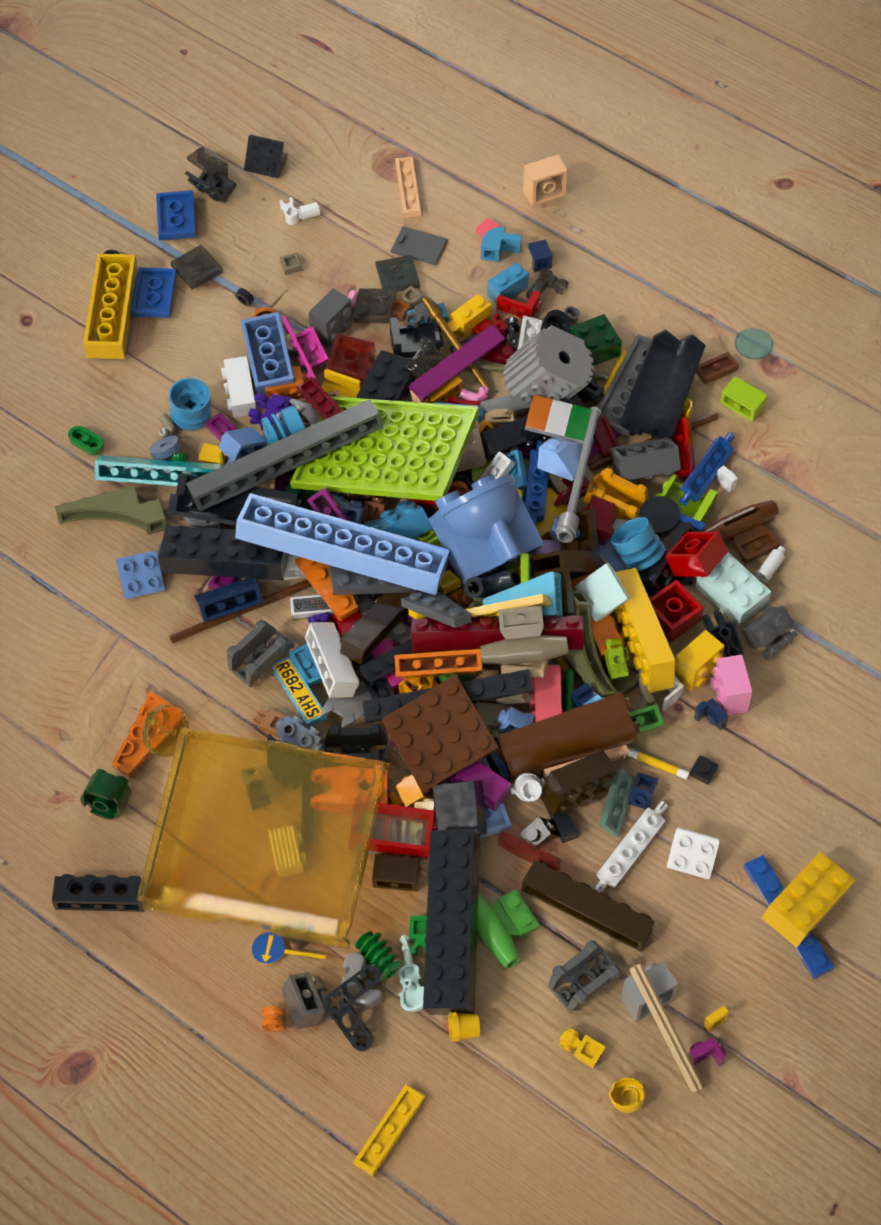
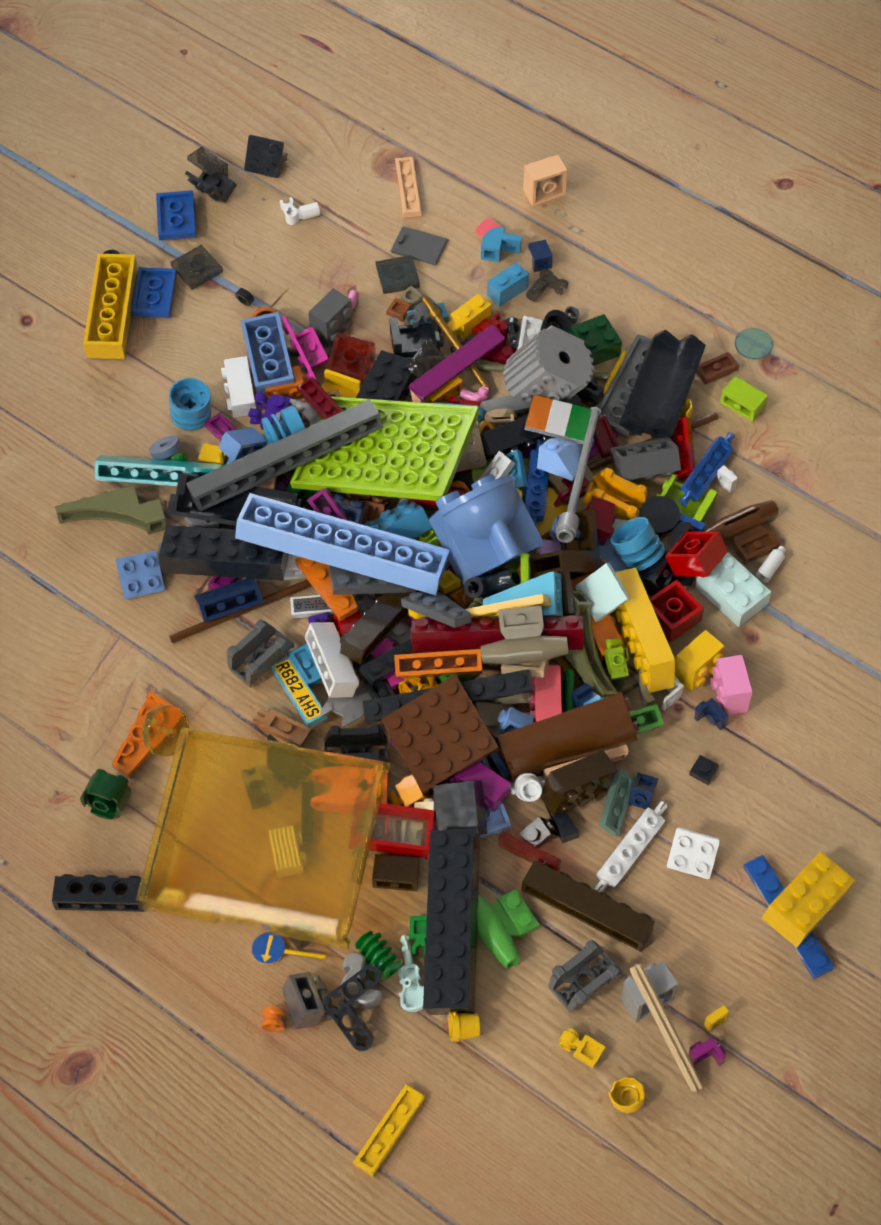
green plate [68,426,104,455] -> none
dark tan arm [159,413,176,438] -> none
sand blue brick [275,715,326,759] -> none
dark tan tile [279,253,303,275] -> none
clear smoke plate [352,288,397,323] -> none
red bracket [496,291,542,319] -> none
yellow bar [627,748,689,780] -> none
black hinge [702,609,744,658] -> none
flat silver brick [741,606,797,659] -> none

